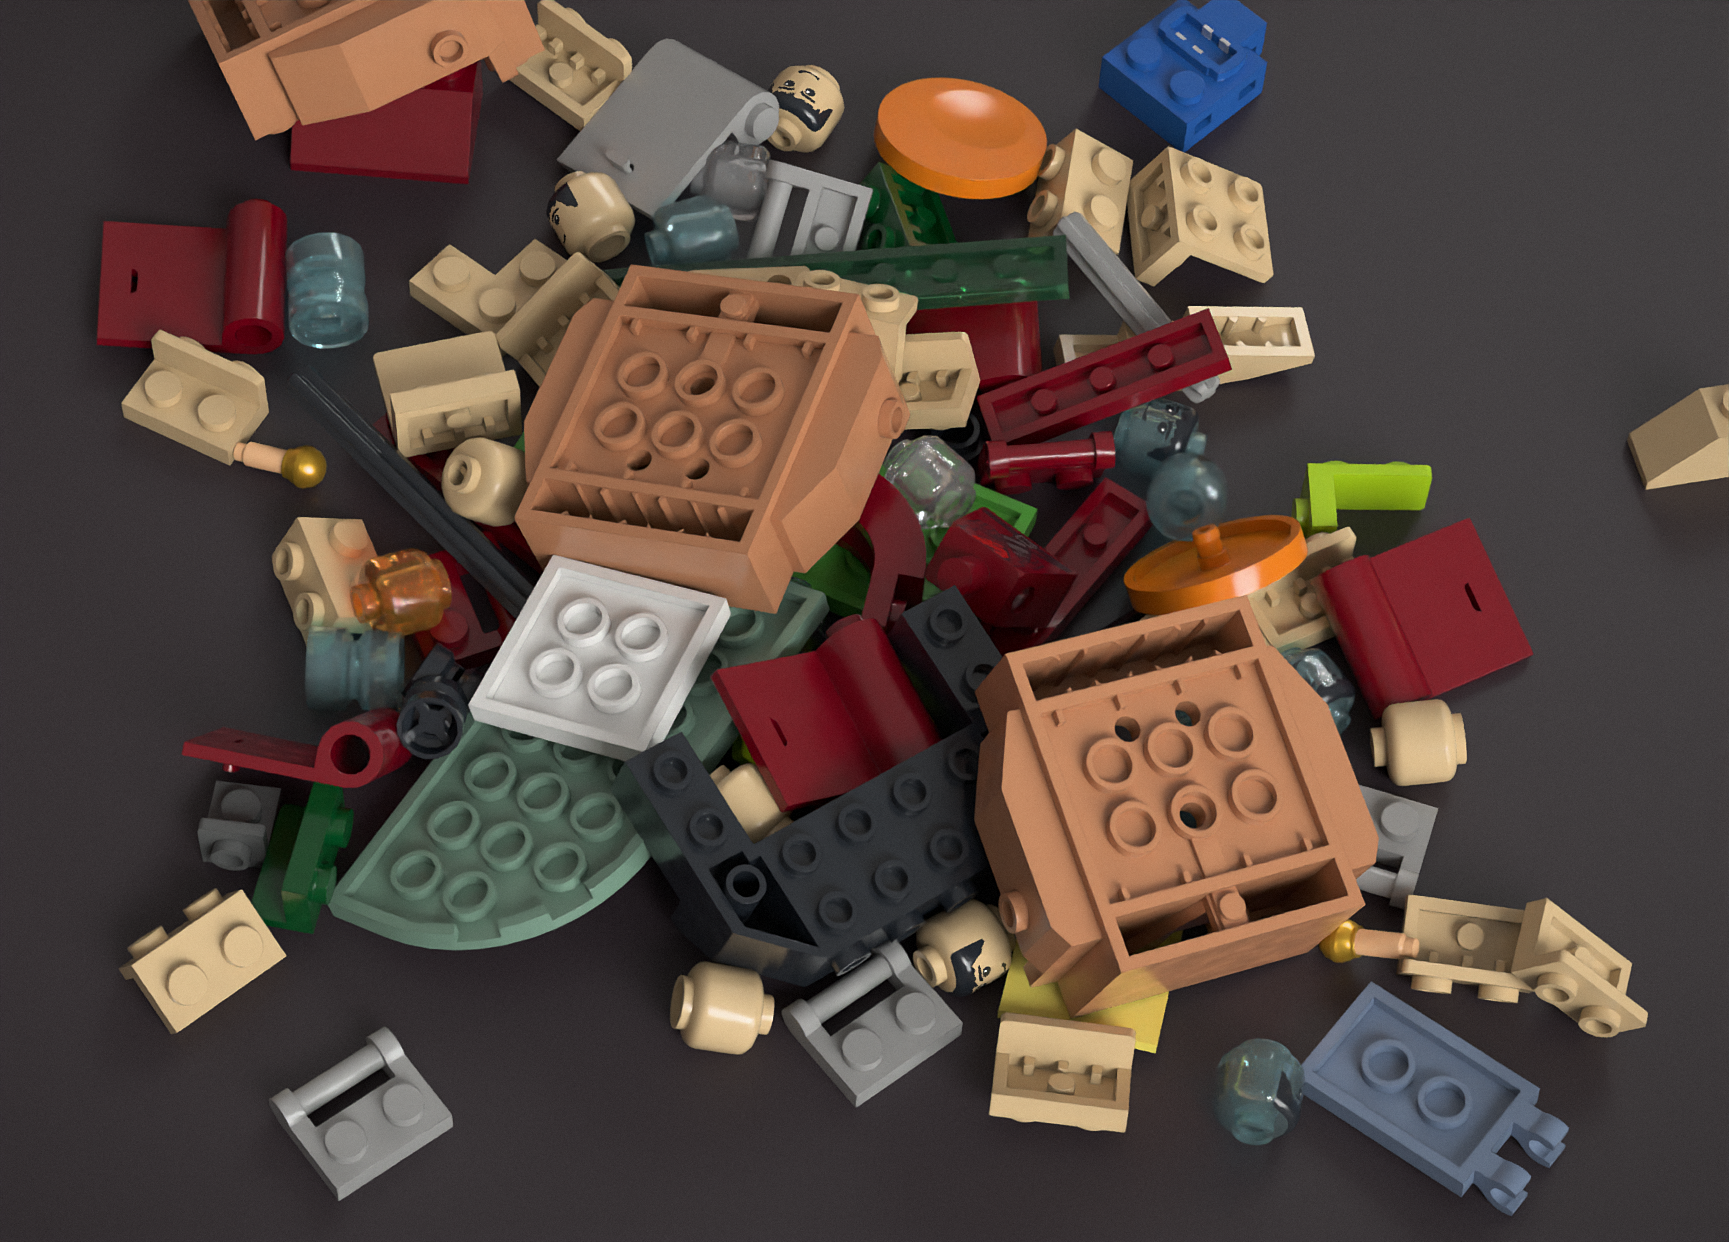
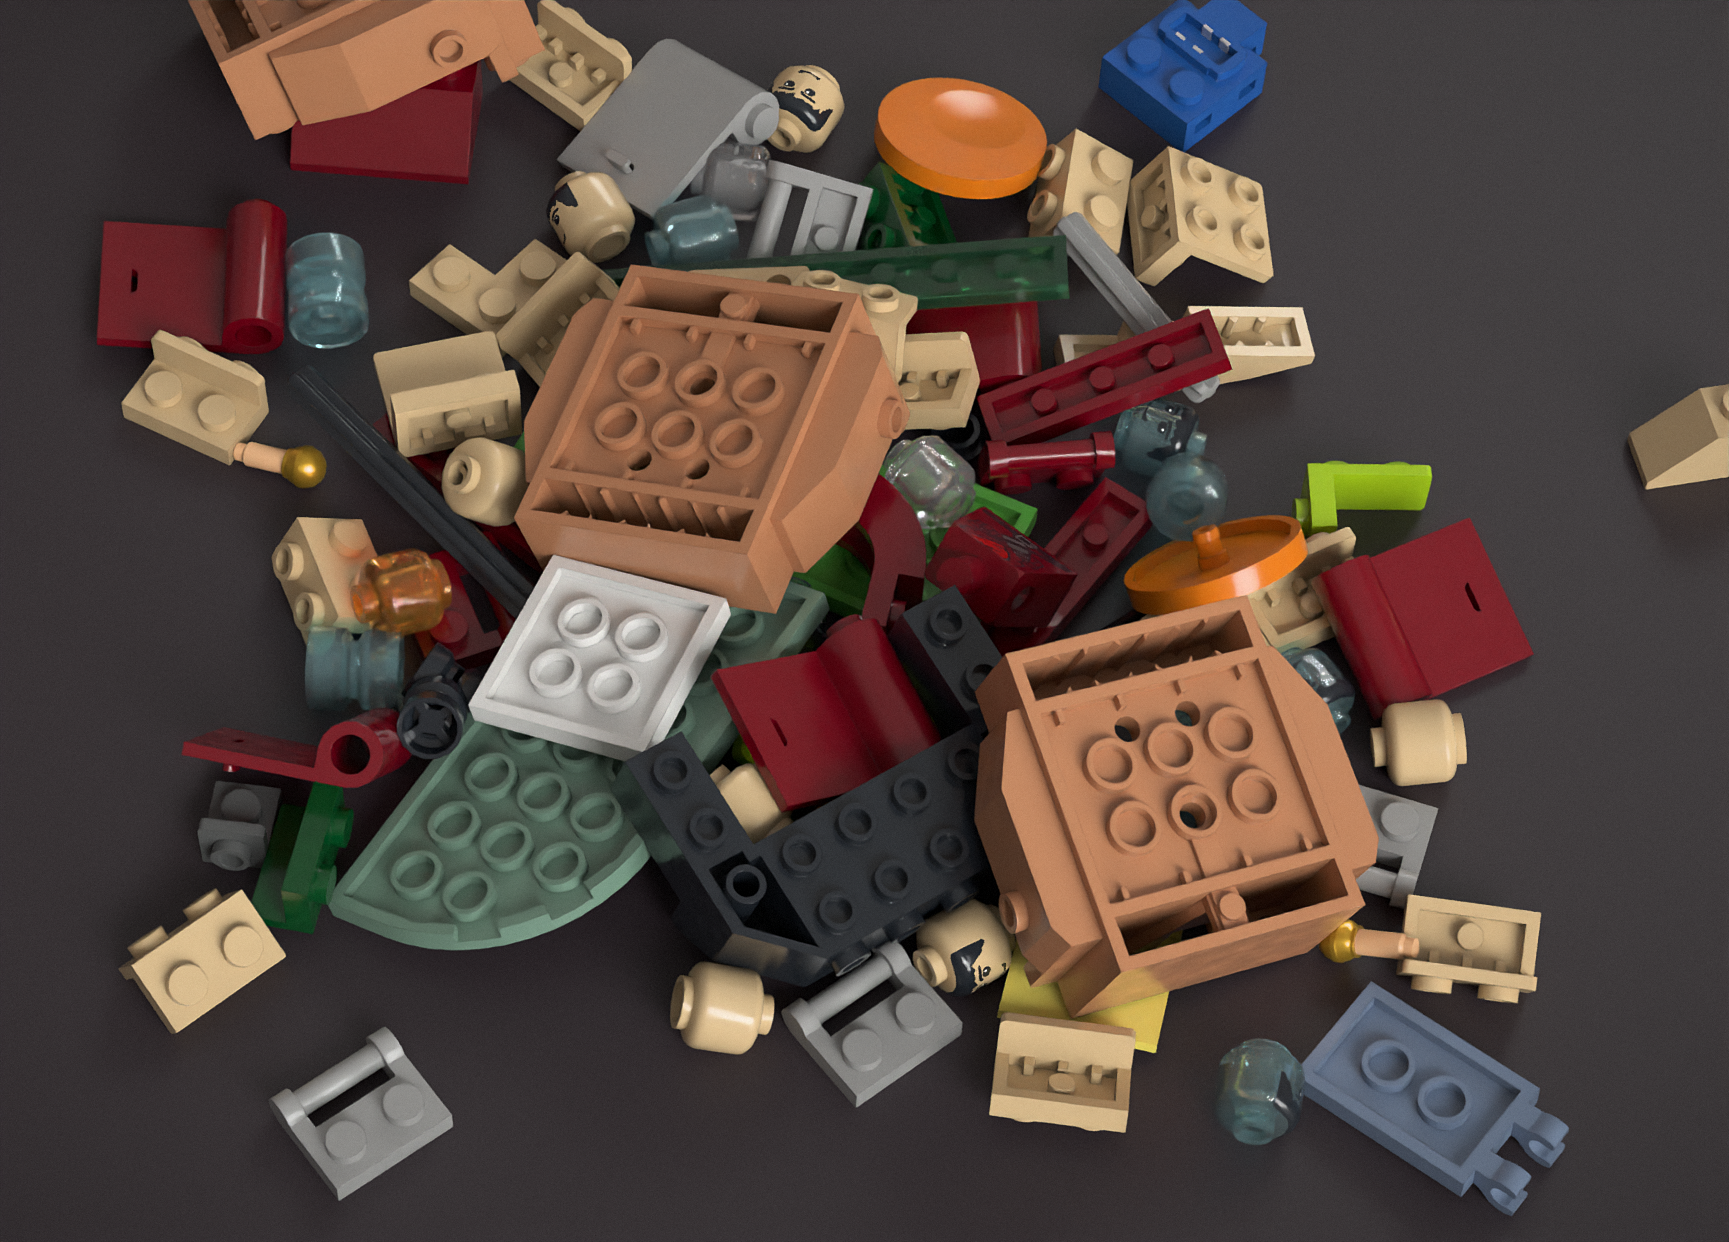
tan bracket [1511,898,1648,1037] -> none

